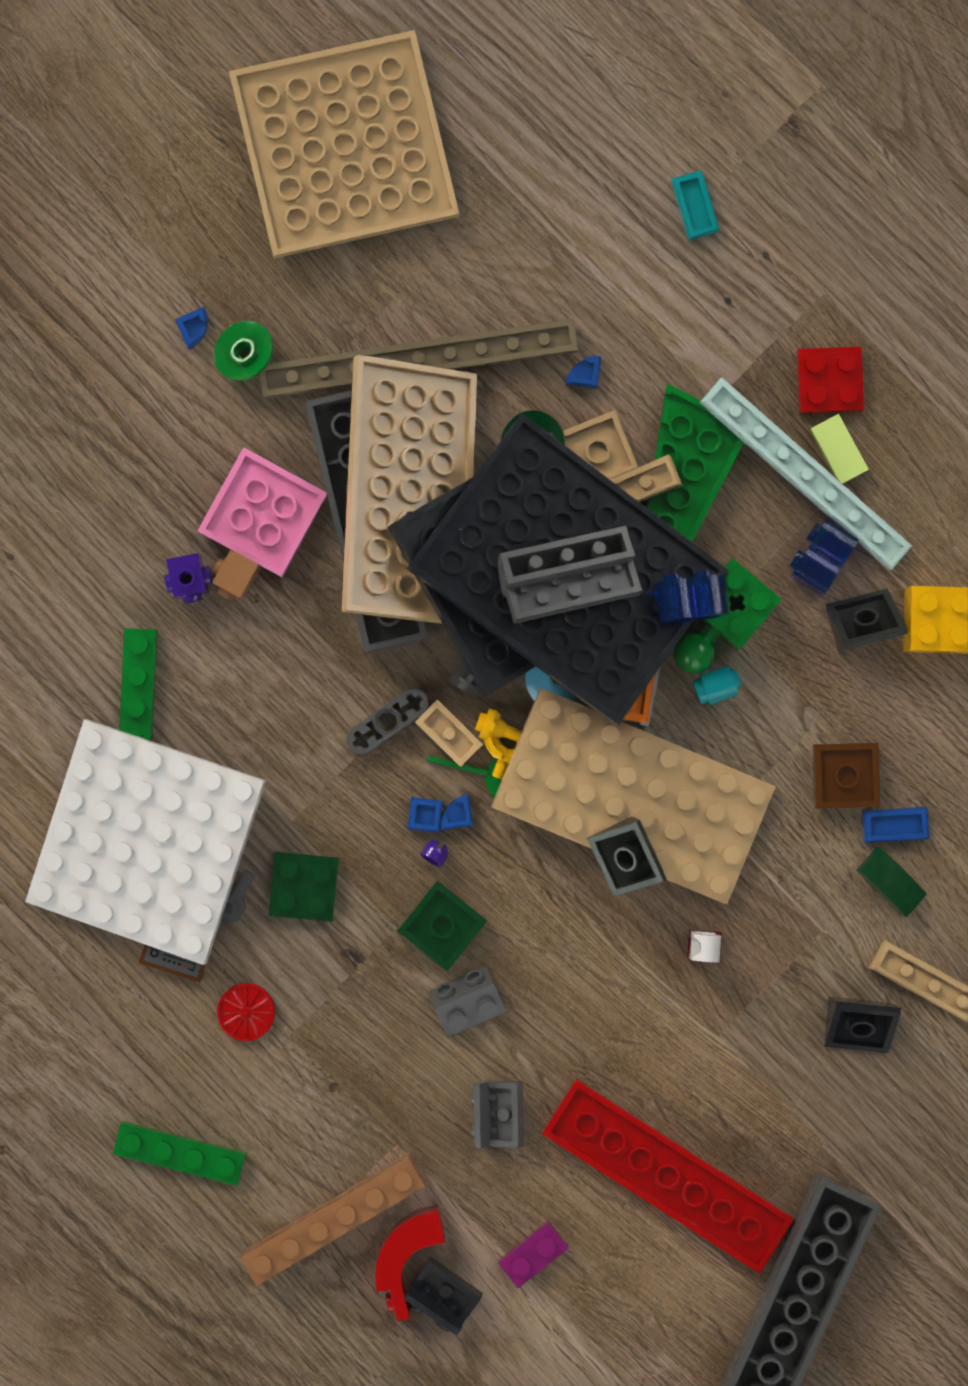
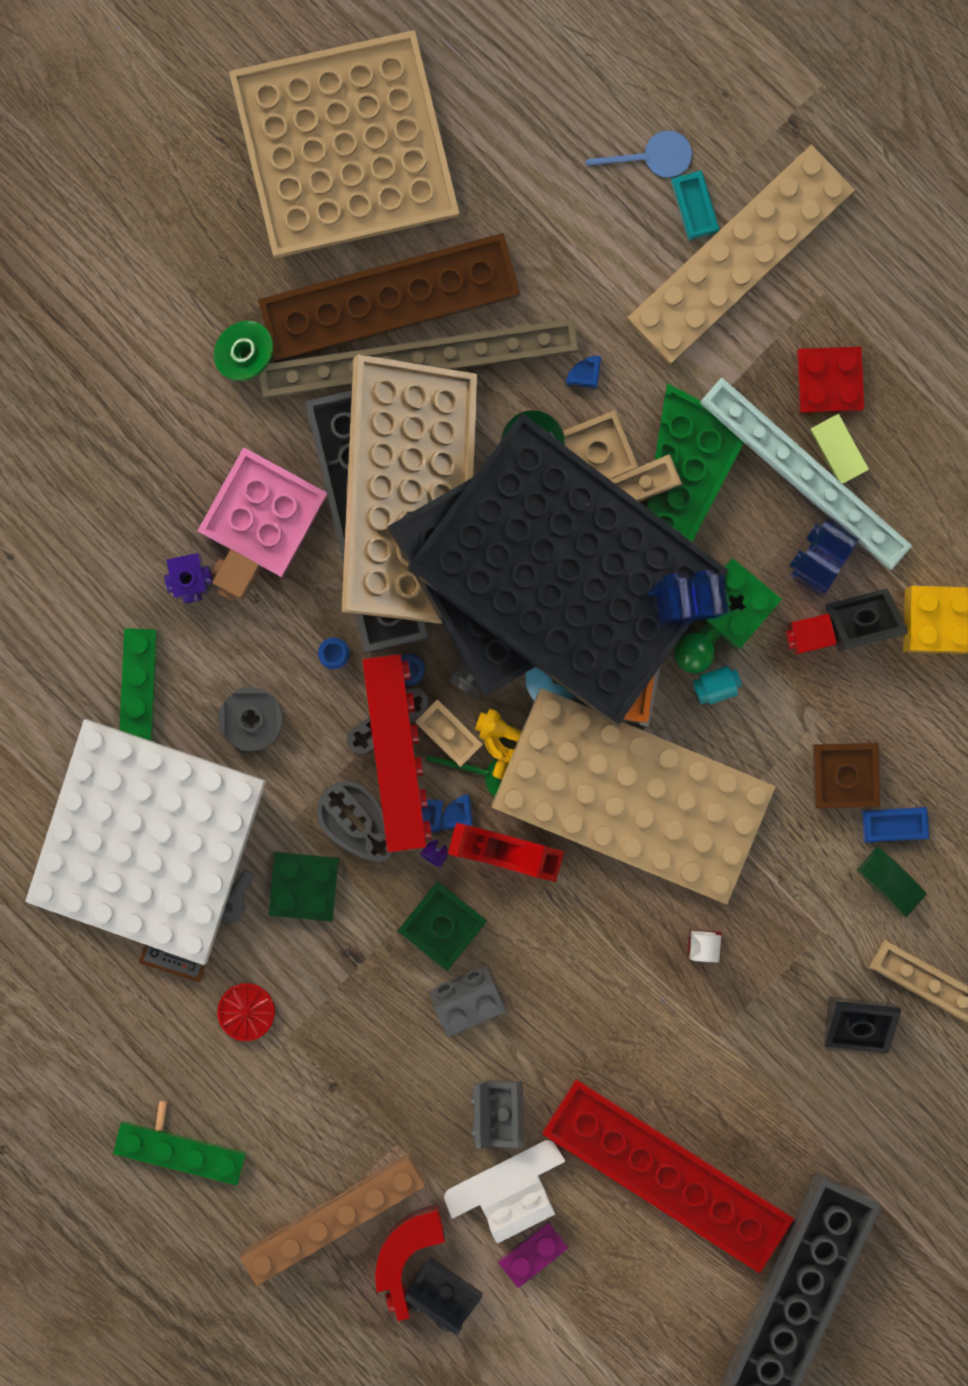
blue tile [175,307,208,350] -> none
dark grey brick [498,526,642,624] -> none
pearl dark grey slope [587,816,667,897] -> none
none -> light nougat piece [155,1101,167,1131]
none -> dark grey plate [218,687,283,751]
none -> reddish brown plate [258,233,520,363]
none -> dark grey piece [317,781,393,862]
none -> blue plate [318,637,350,669]
none -> red brick [362,654,432,852]
none -> blue tile [401,654,425,686]
none -> white plate [444,1140,565,1244]
none -> red arch [448,822,565,882]
none -> medium blue piece [585,131,692,178]
none -> tan plate [627,144,855,365]
none -> red brick [785,613,837,655]

